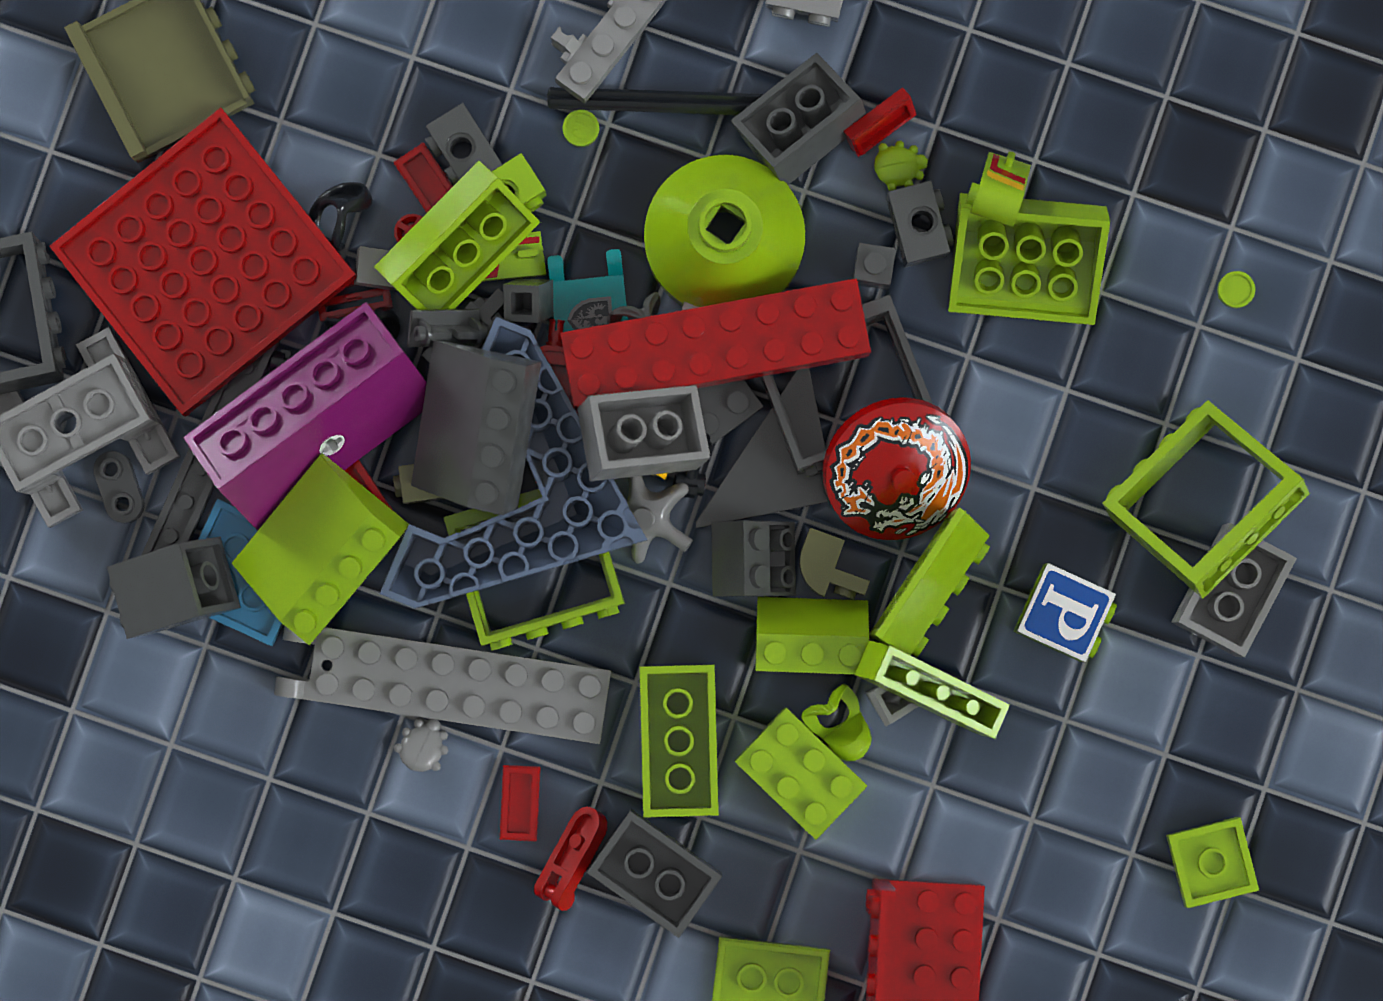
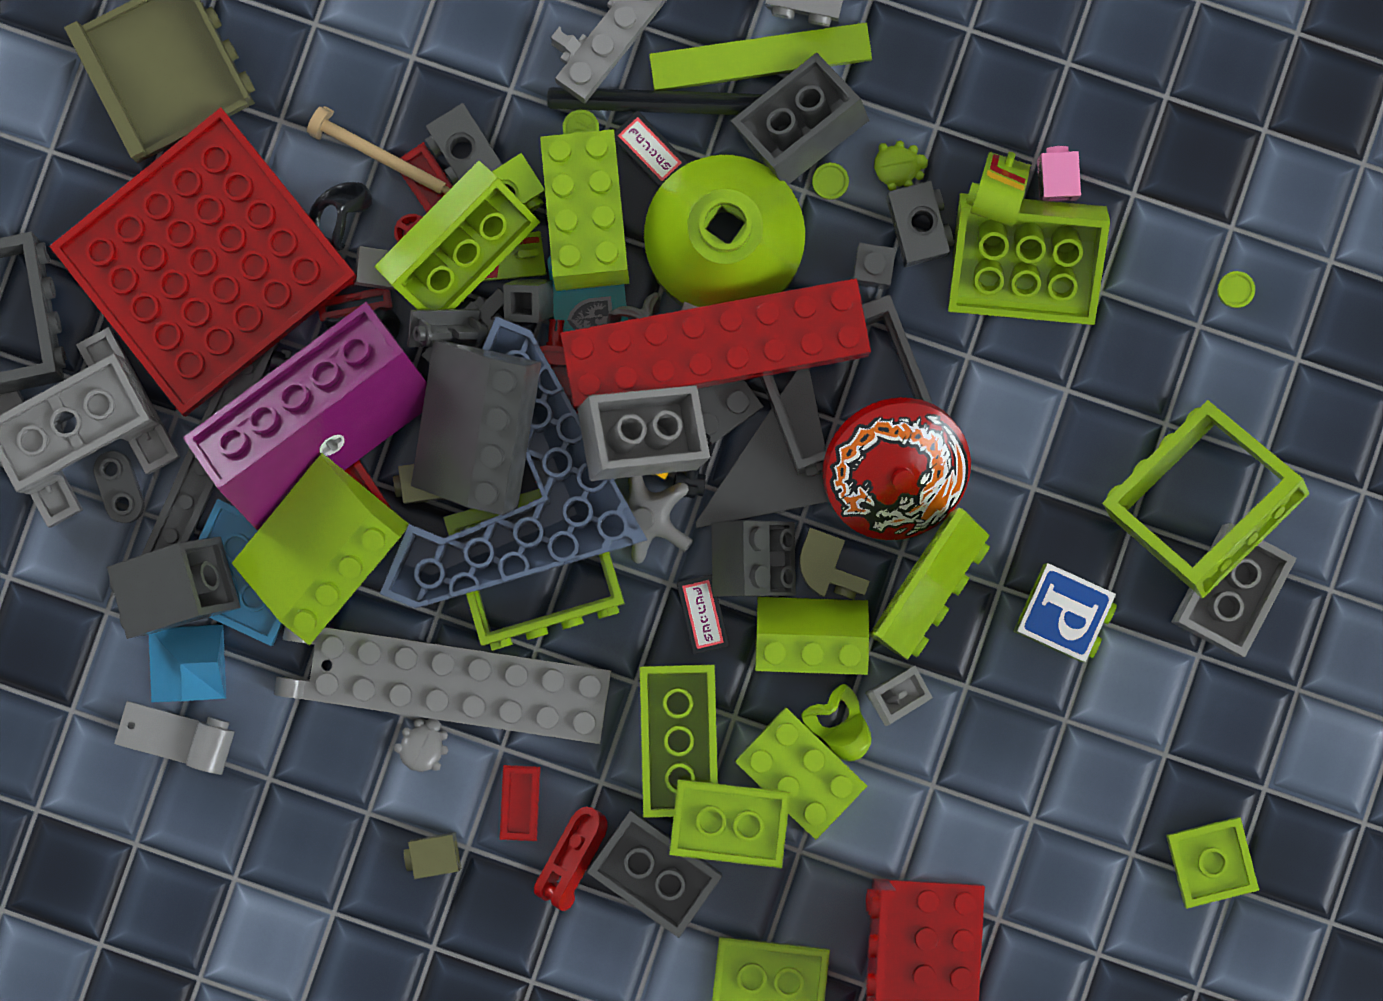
red tile [844,87,917,157] -> none
lime brick [855,641,1010,739] -> none
none -> light grey door [114,701,235,775]
none -> dark azure slope [149,625,227,702]
none -> tan piece [306,106,451,194]
none -> olive brick [404,832,462,879]
none -> lime brick [540,129,629,291]
none -> tile [614,111,688,187]
none -> lime tile [649,22,872,91]
none -> lime tile [669,779,791,868]
none -> tile [677,574,729,655]
none -> lime piece [812,163,849,200]
none -> bright pink brick [1037,146,1081,202]

